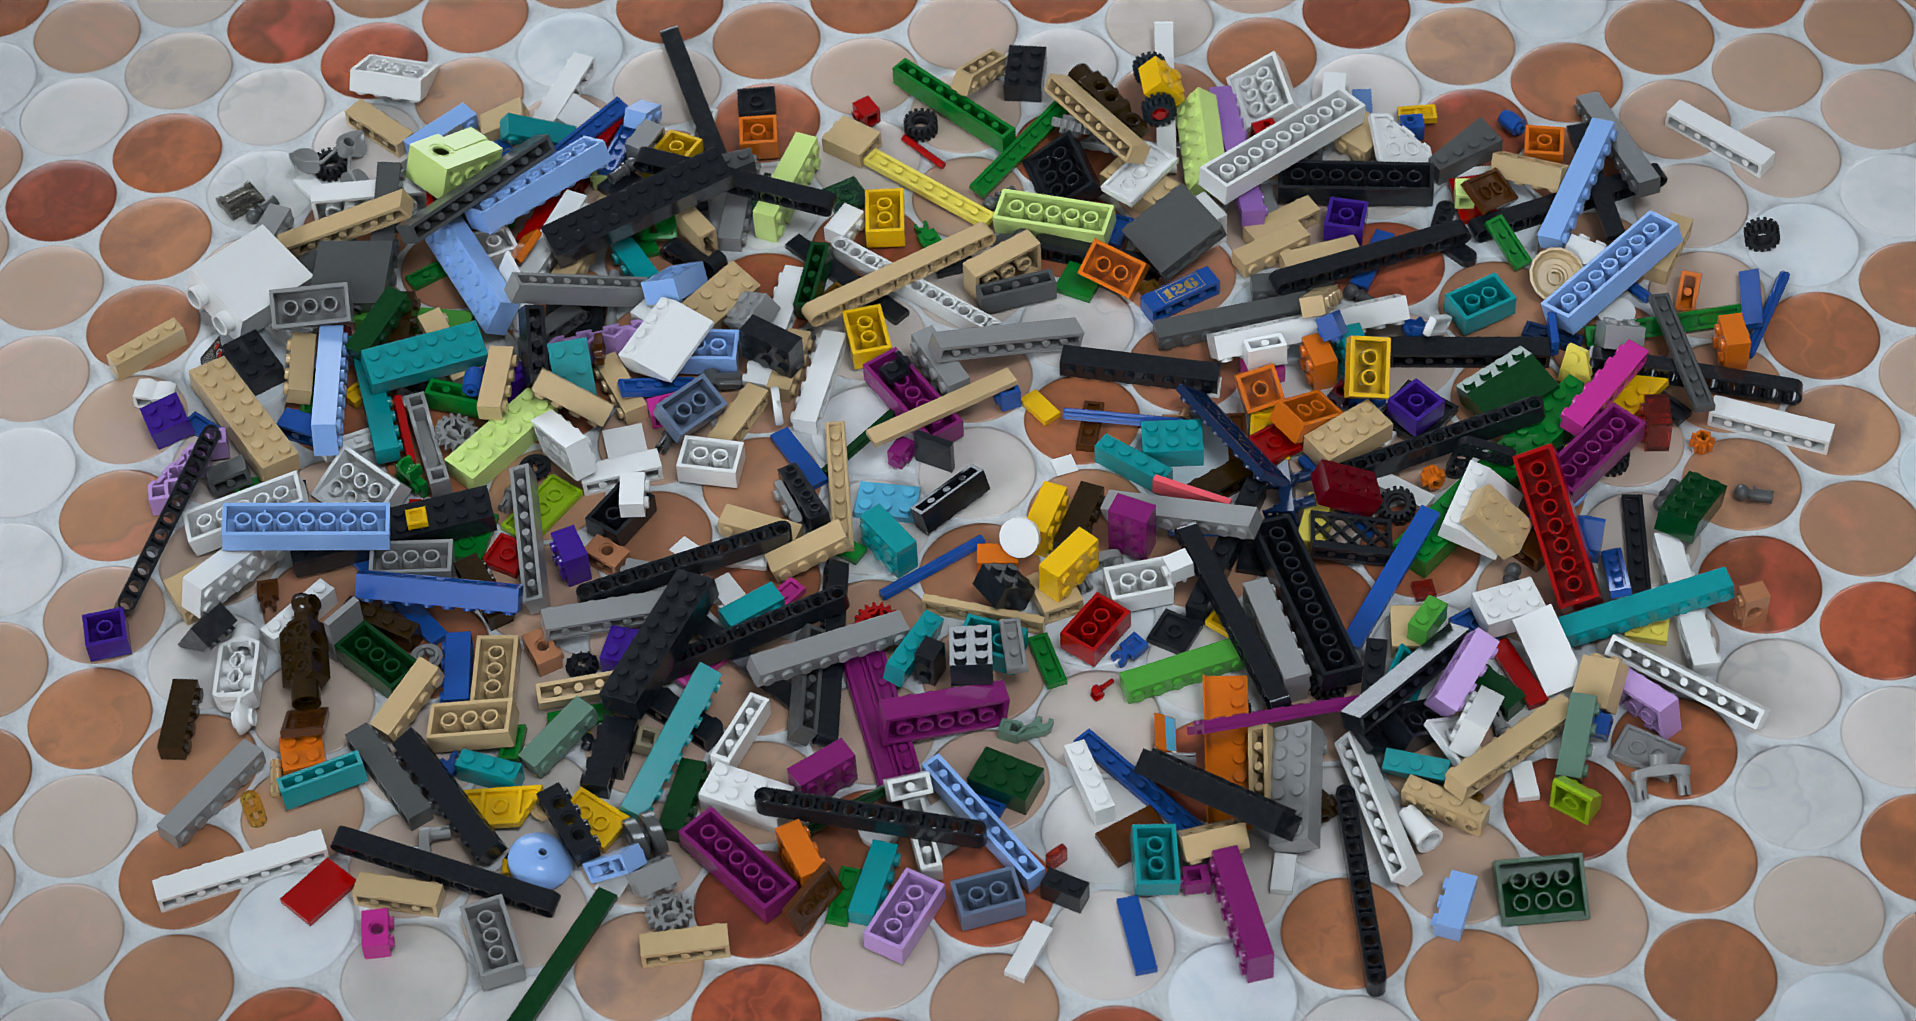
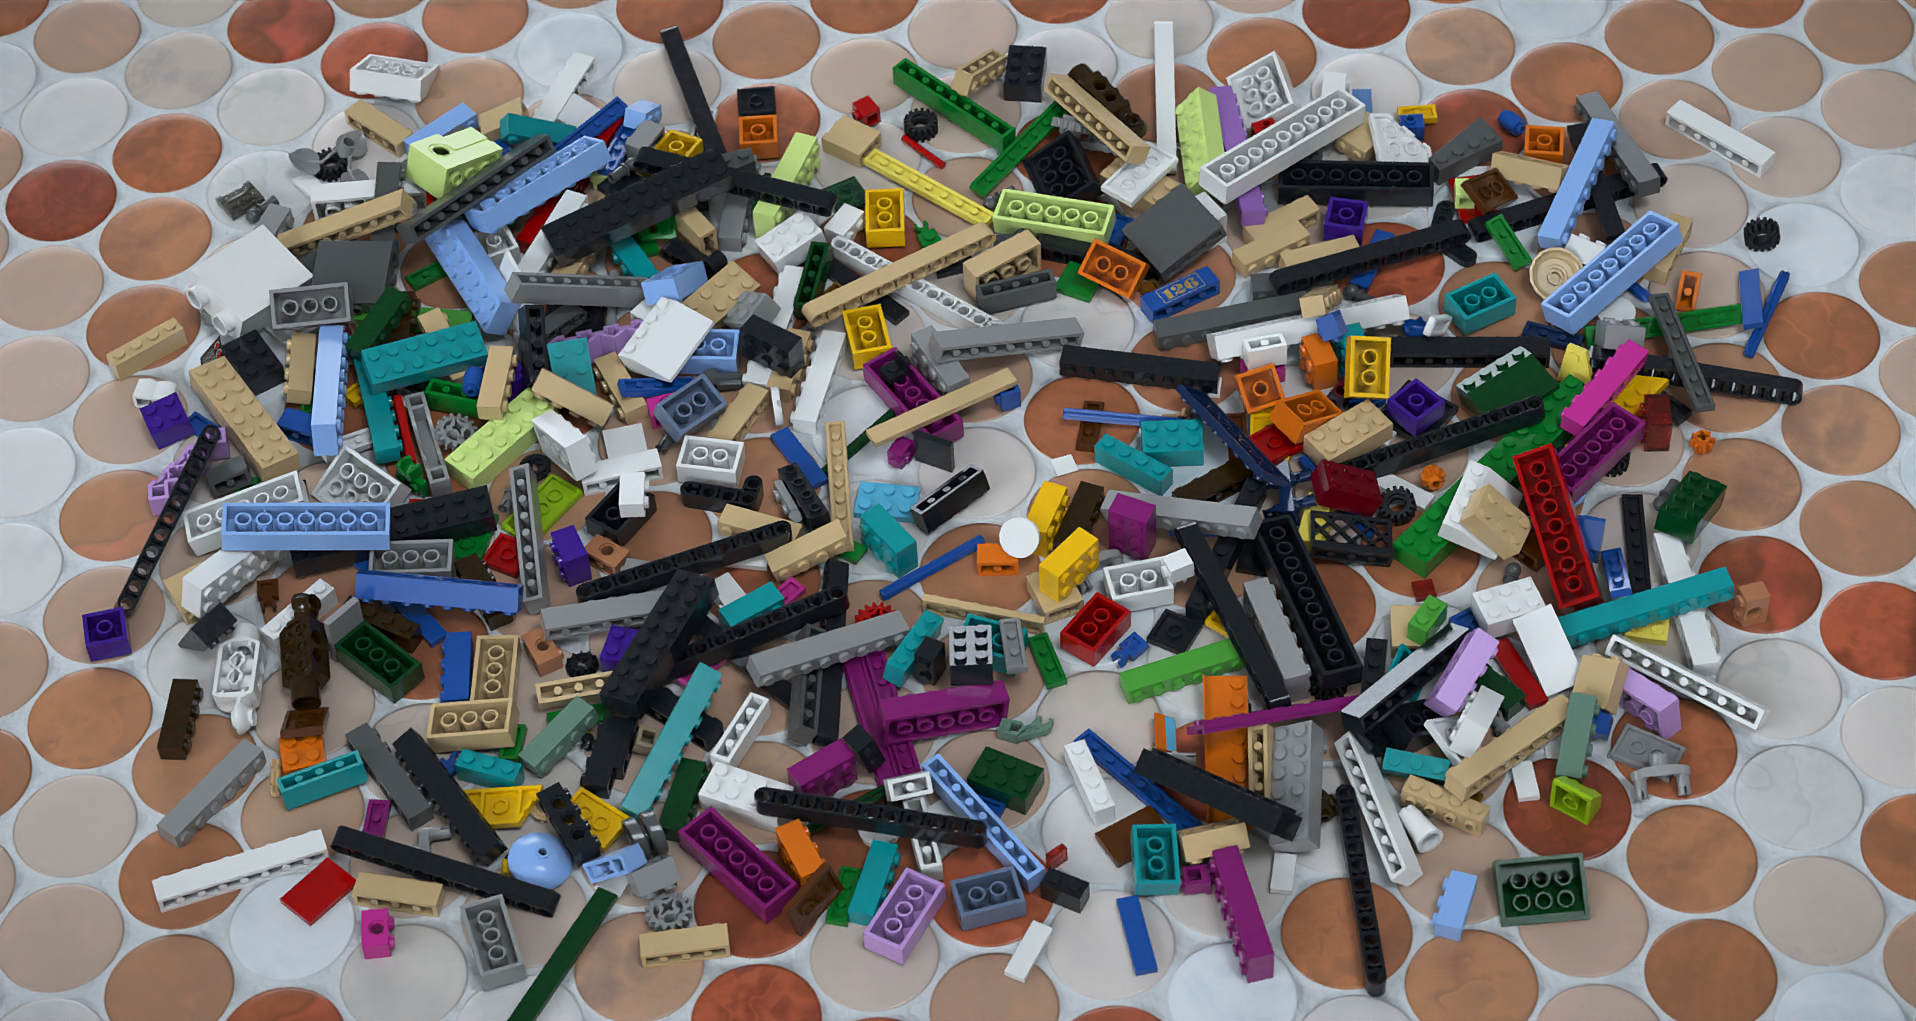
clear yellow beam [240,790,267,828] -> none
tan brick [369,656,445,742] -> none
yellow tile [405,506,429,530] -> none
light grey gear [410,644,443,667] -> none
orange tile [511,229,542,265] -> none
reddish brown plate [591,332,606,366] -> none
white sticker [669,536,698,554] -> none
black brick [972,563,1035,609] -> none
yellow tile [1021,389,1061,426] -> none
red hand [1090,678,1114,701] -> none
brick [1132,51,1185,127] -> none
coral tile [1152,474,1232,504] -> none
blue tile [1347,505,1440,651] -> none
black beam [1445,436,1516,479] -> none
blue tile [1546,312,1560,355] -> none
white brick [1707,395,1835,455] -> none
orange brick [1712,313,1751,370] -> none
dark grey pin [1734,484,1774,504] -> none
none -> magenta plate [363,799,392,838]
none -> black beam [680,475,764,513]
none -> white brick [755,211,827,275]
none -> black brick [842,724,886,774]

